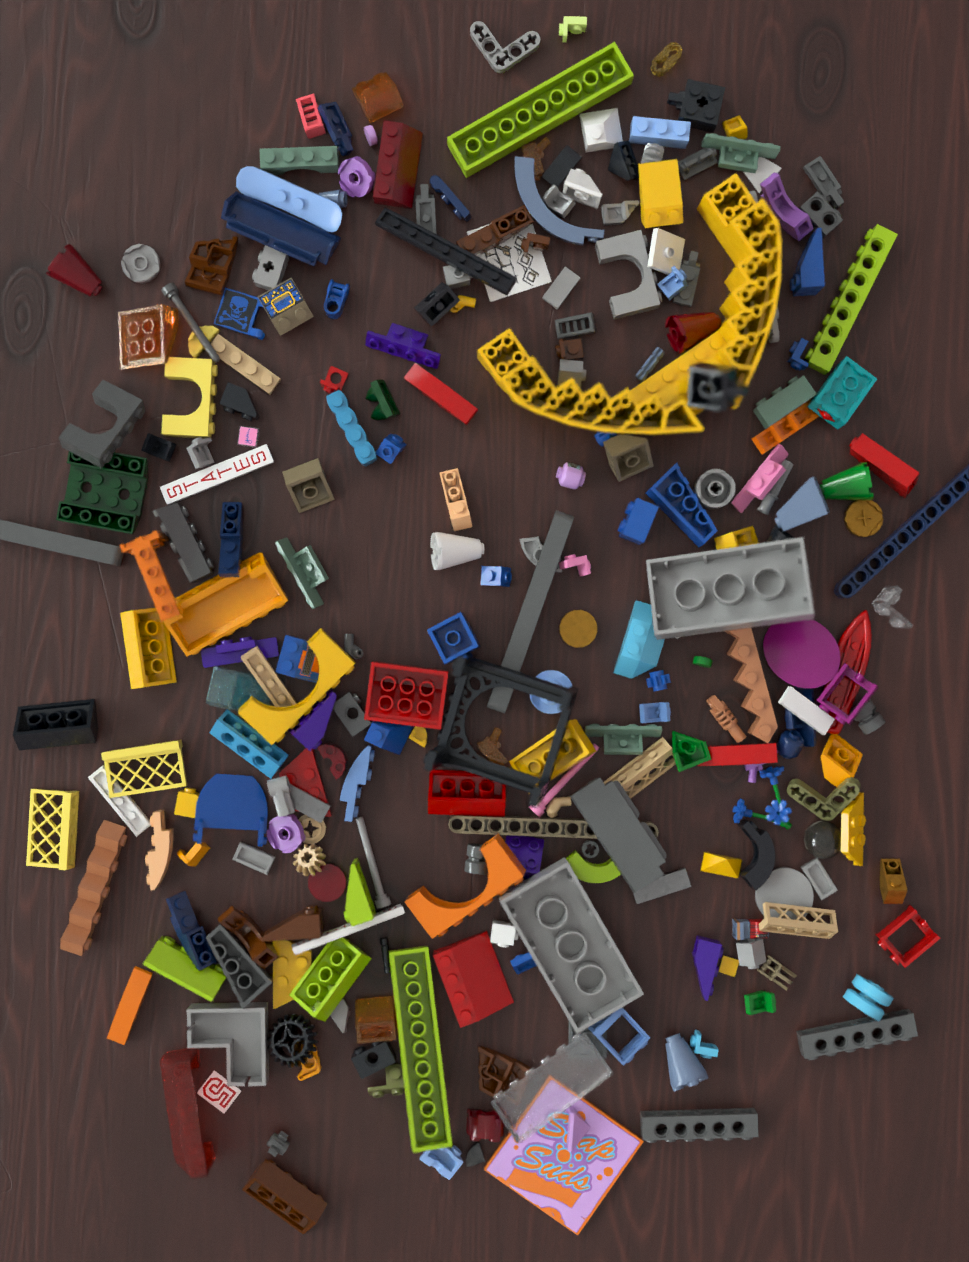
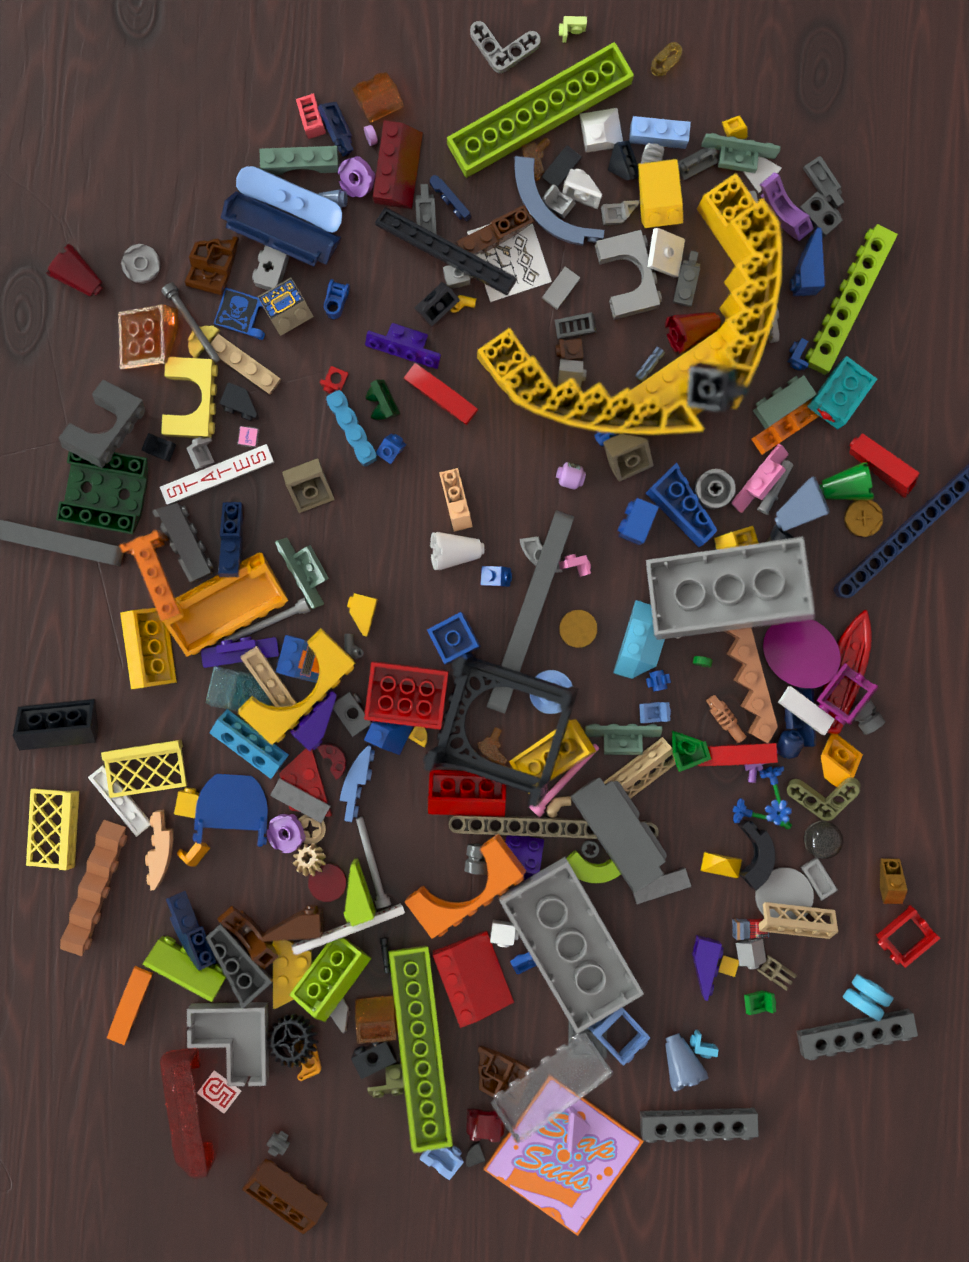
light grey tile [232,841,276,875] -> none
light grey piece [267,775,295,817] -> none
reddish brown bracket [521,233,550,256] -> none
medium blue bracket [657,266,688,301] -> none
black hinge [667,79,726,133] -> none
yellow wing [841,792,866,866] -> none
clear bracket [871,585,914,629] -> none
none -> light grey piece [224,597,311,642]
none -> yellow slope [347,593,378,637]

